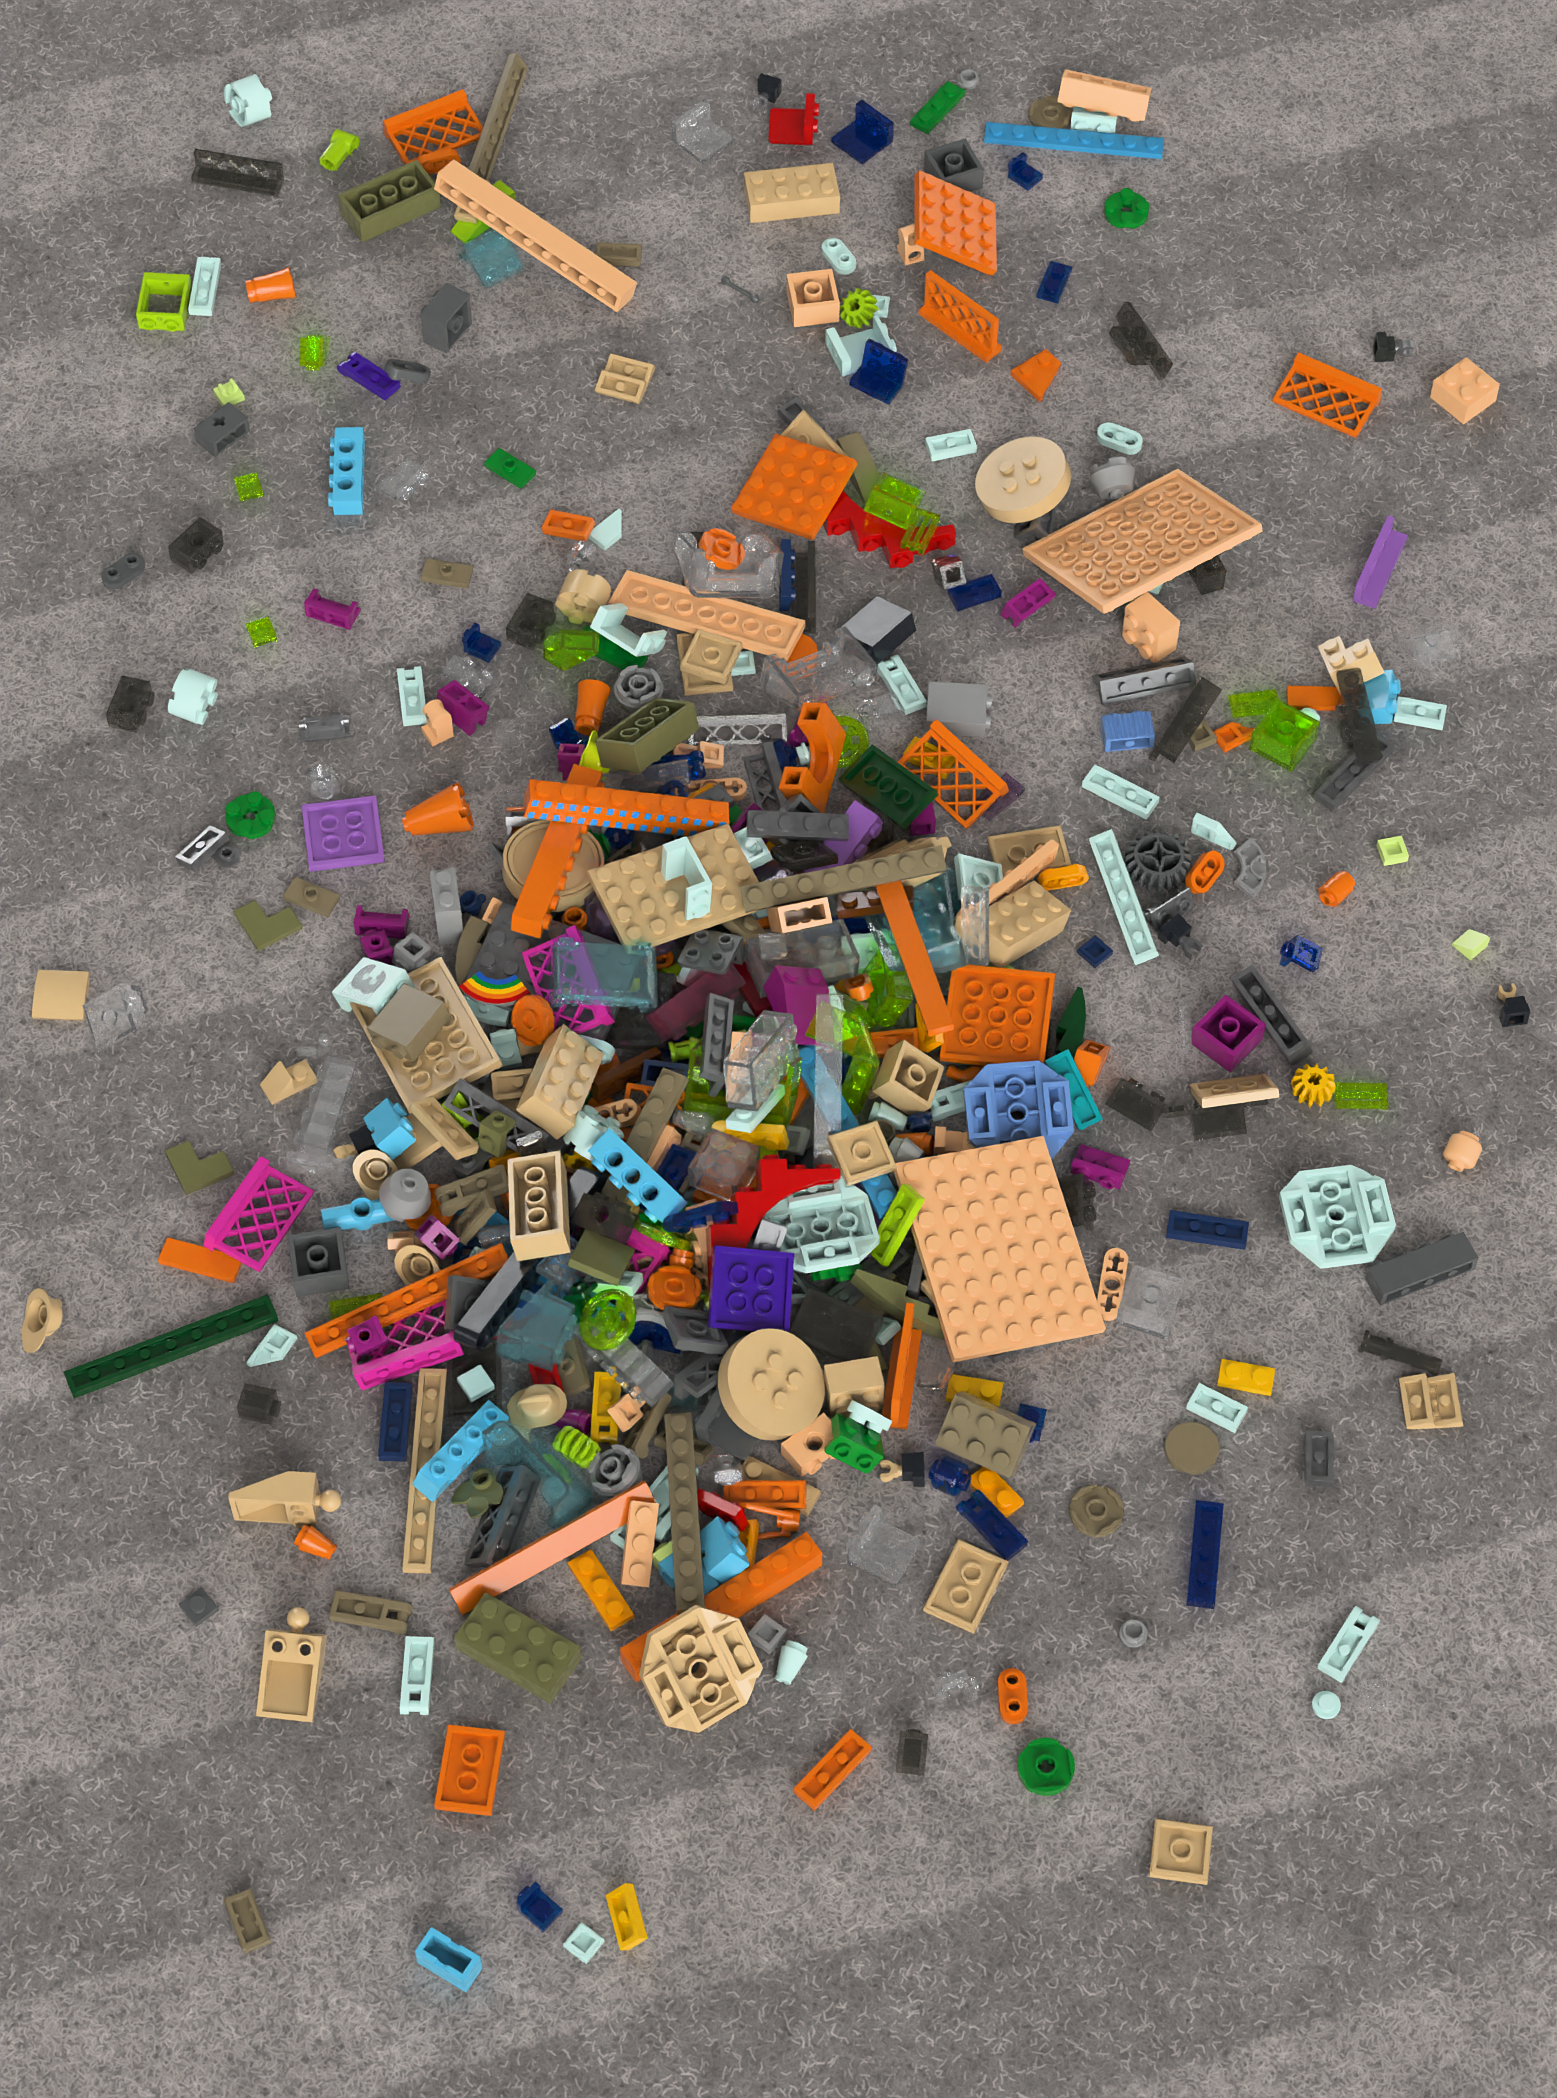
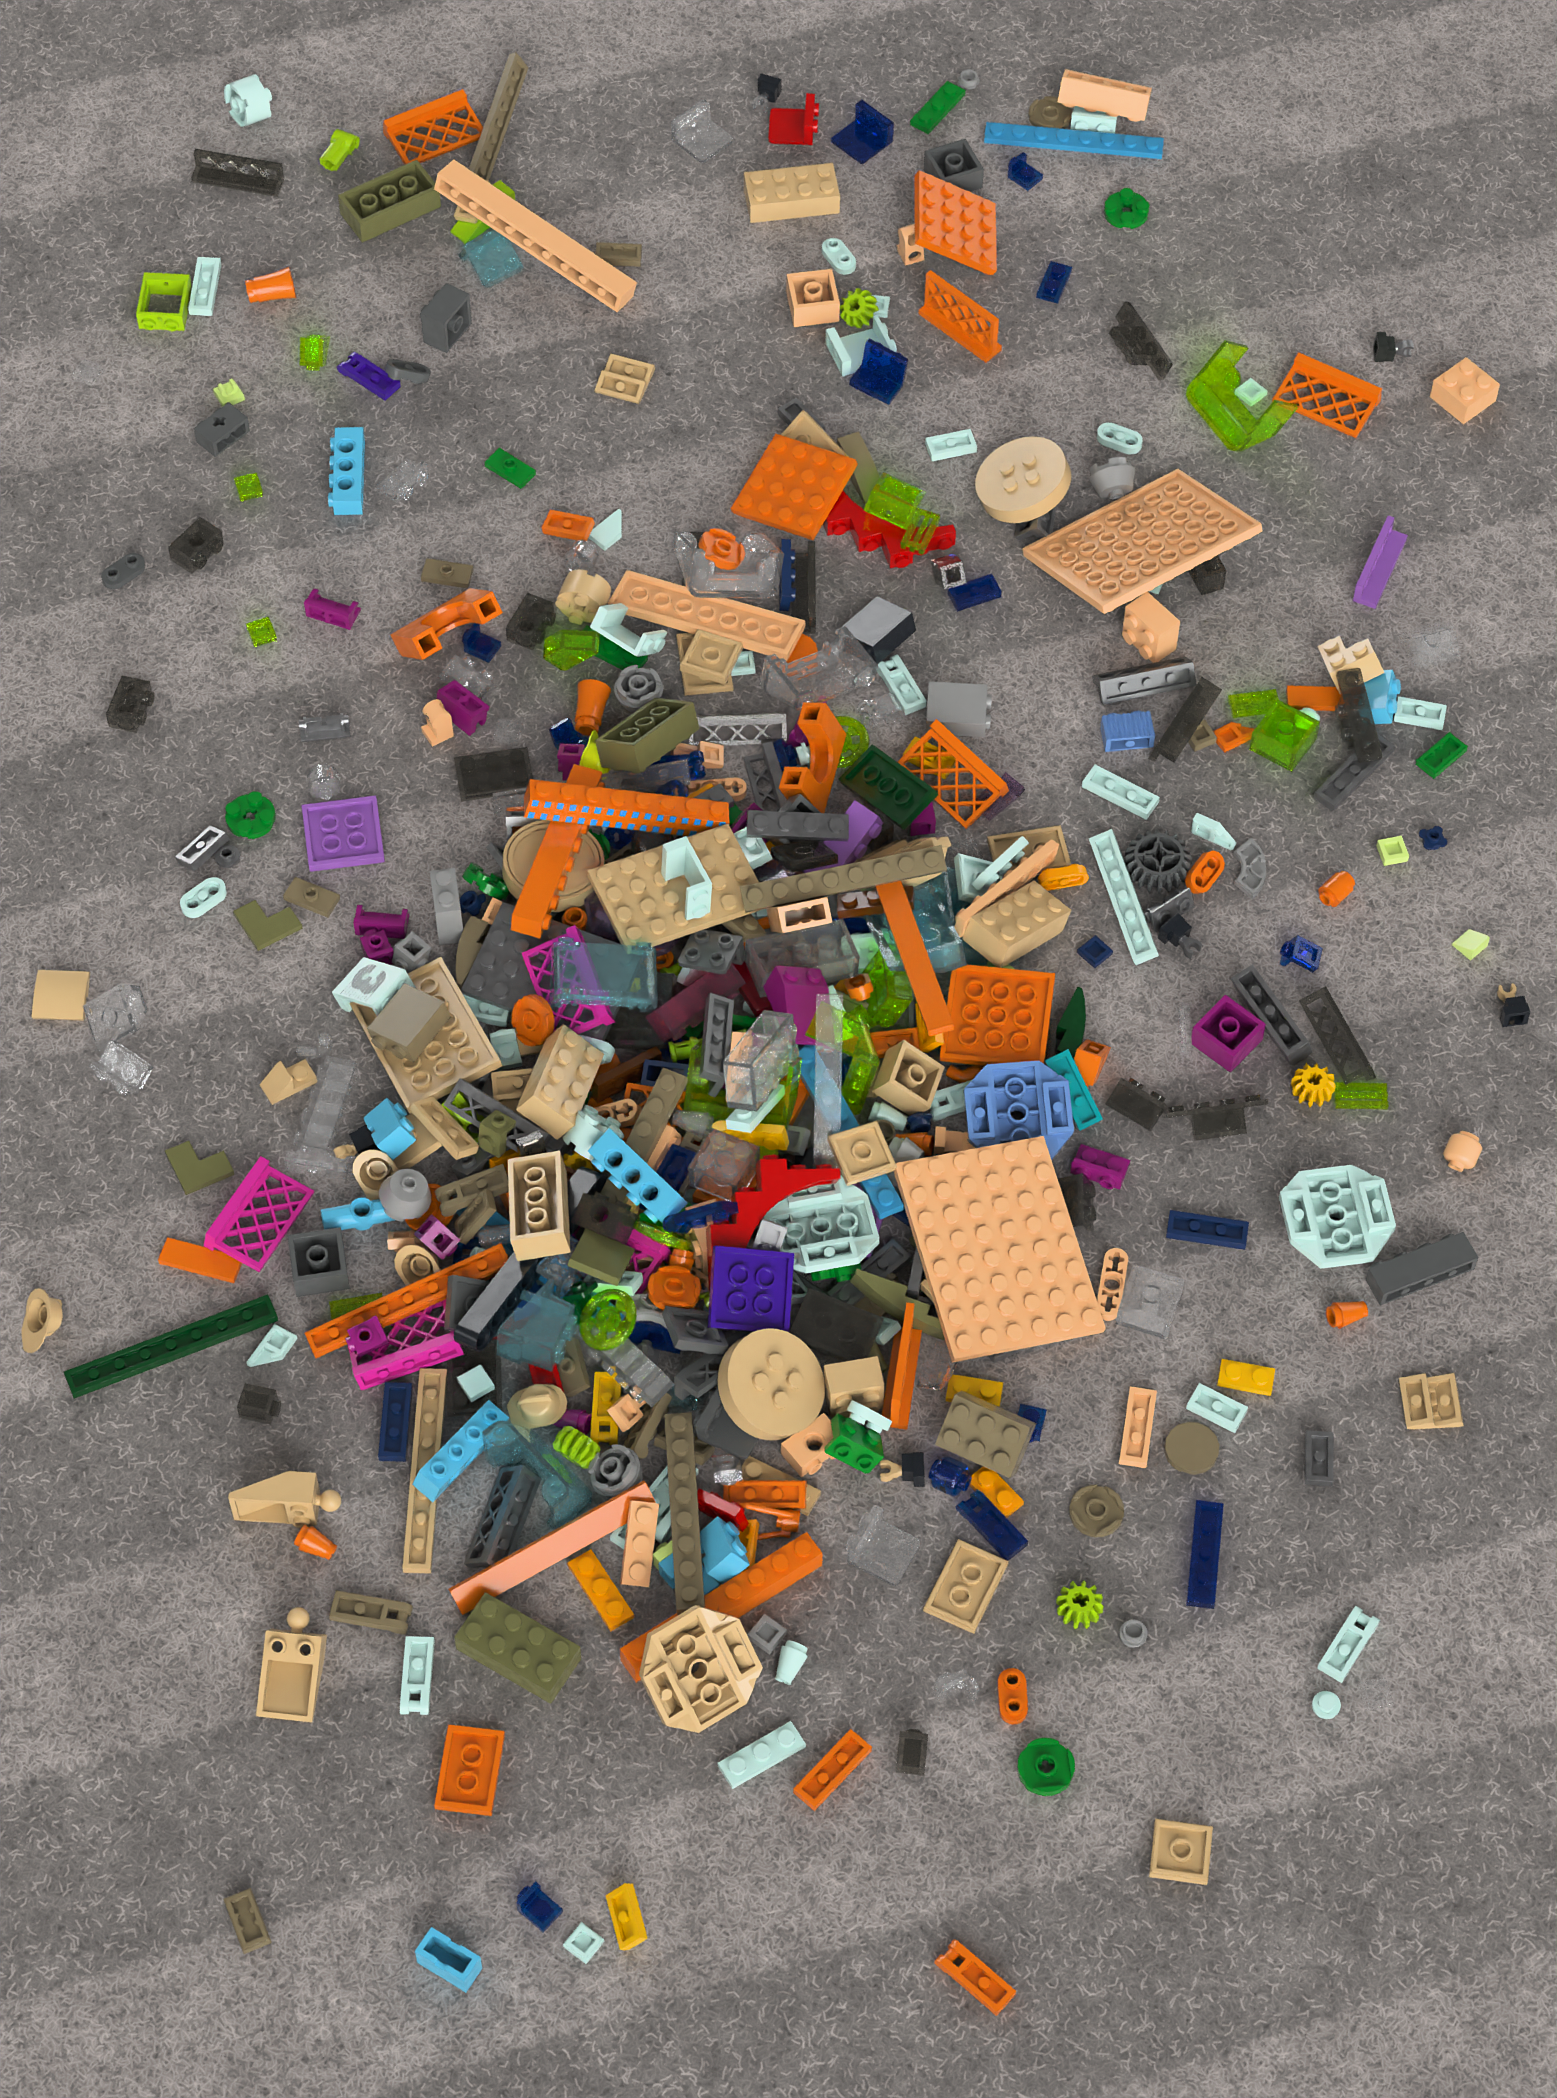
light aqua brick [168,668,218,725] -> none
dark grey plate [179,1588,219,1627] -> none
light aqua plate [397,666,427,726] -> none
orange cone [402,782,474,836] -> none
orange plate [417,149,461,175] -> none
olive plate [451,1468,504,1518] -> none
tile [459,971,531,1007] -> none
dark grey hinge [721,276,760,303] -> none
clear tile [758,933,787,960] -> none
lime plate [869,1184,925,1266] -> none
clear plate [961,886,989,966] -> none
magenta hinge [1000,578,1056,628] -> none
orange wing [1010,349,1061,402] -> none
tan tile [1190,1073,1279,1108] -> none
clear smoke pin [1358,1330,1443,1375] -> none
none -> clear bracket [88,1040,154,1095]
none -> light aqua plate [180,877,227,918]
none -> orange arch [390,588,503,660]
none -> clear smoke plate [454,747,533,802]
none -> green plate [462,862,510,901]
none -> light aqua plate [718,1721,806,1789]
none -> orange plate [934,1939,1016,2016]
none -> light aqua plate [971,836,1029,891]
none -> lime gear [1056,1580,1104,1629]
none -> light nougat plate [1119,1386,1157,1468]
none -> clear neon green windscreen [1186,340,1298,452]
none -> light aqua tile [1234,378,1268,407]
none -> clear smoke fence [1299,986,1376,1085]
none -> orange cone [1326,1301,1368,1329]
none -> green plate [1415,732,1468,779]
none -> dark blue plate [1419,826,1448,850]

